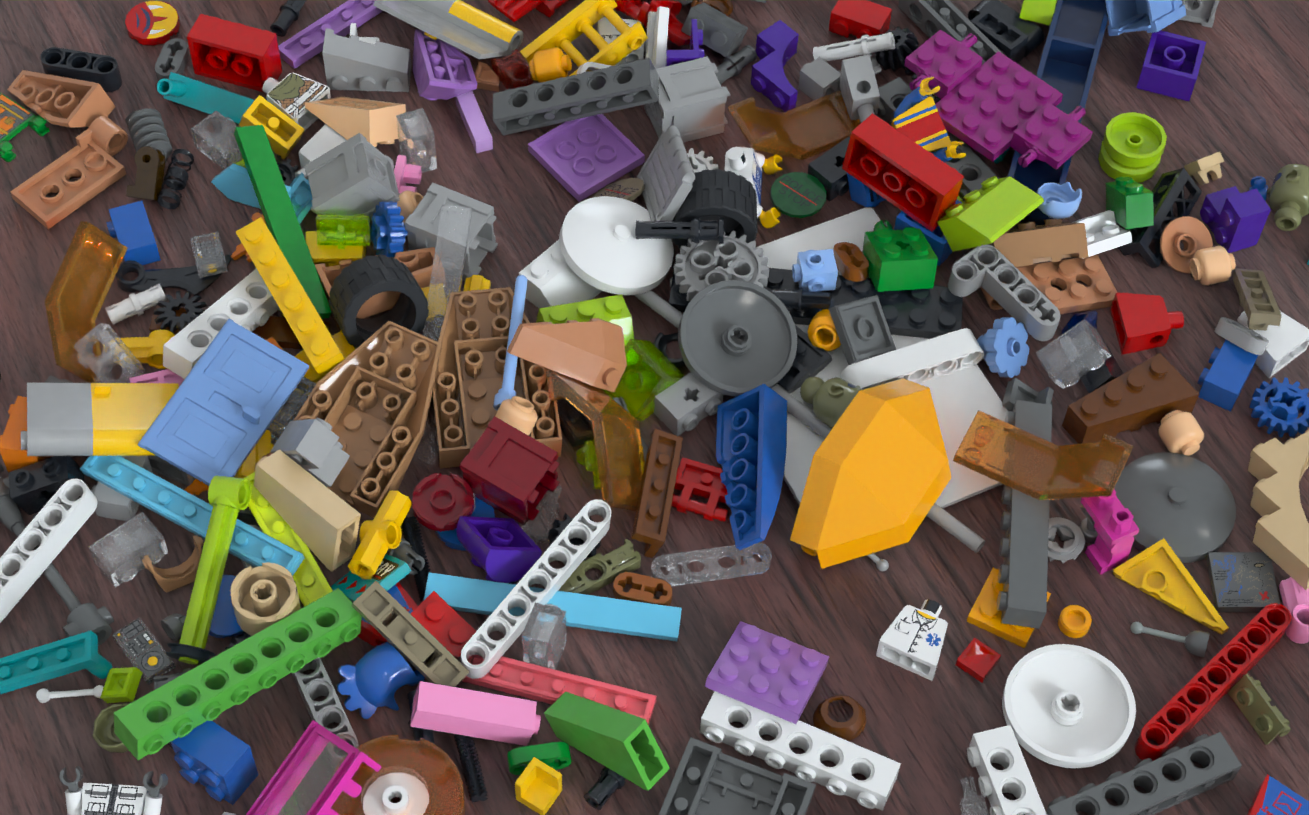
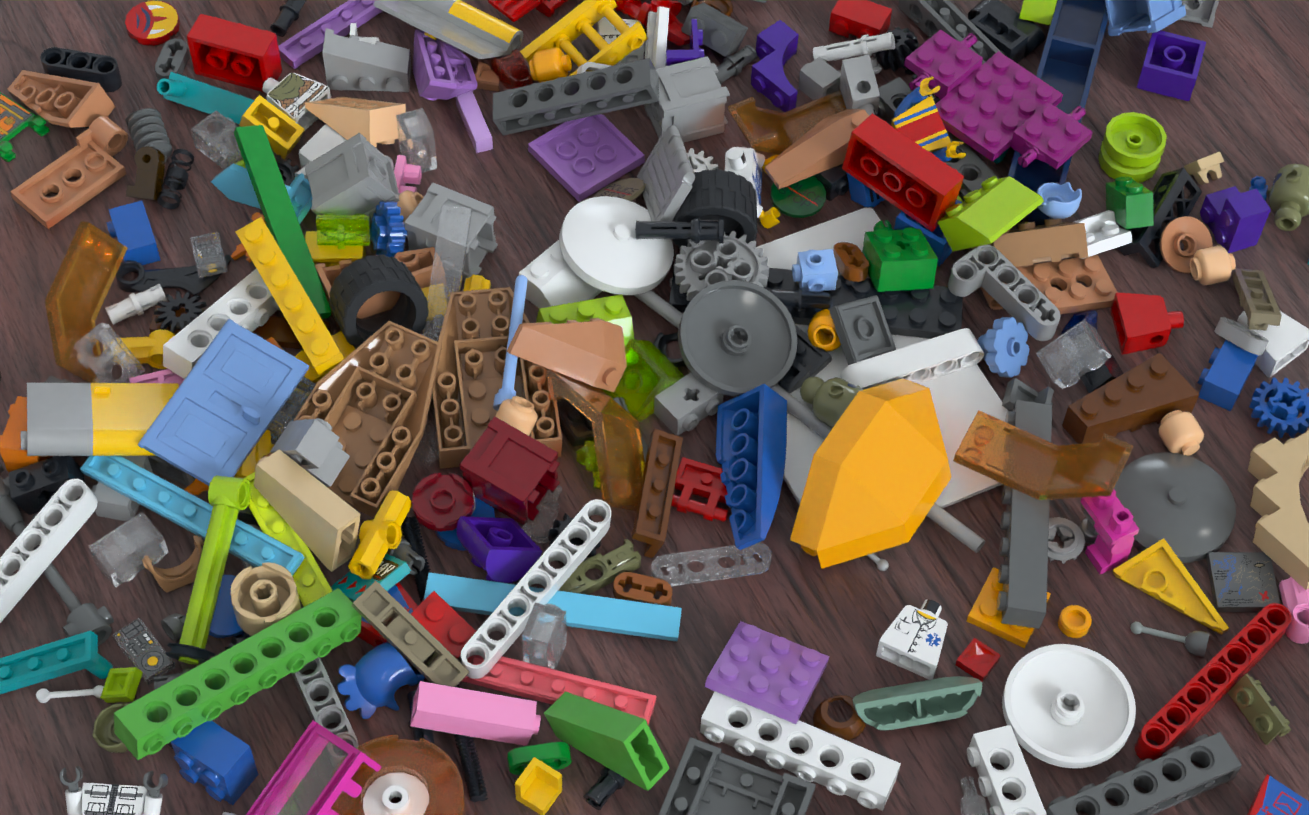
none -> nougat wedge [765,109,869,189]
none -> sand green brick [853,676,982,731]

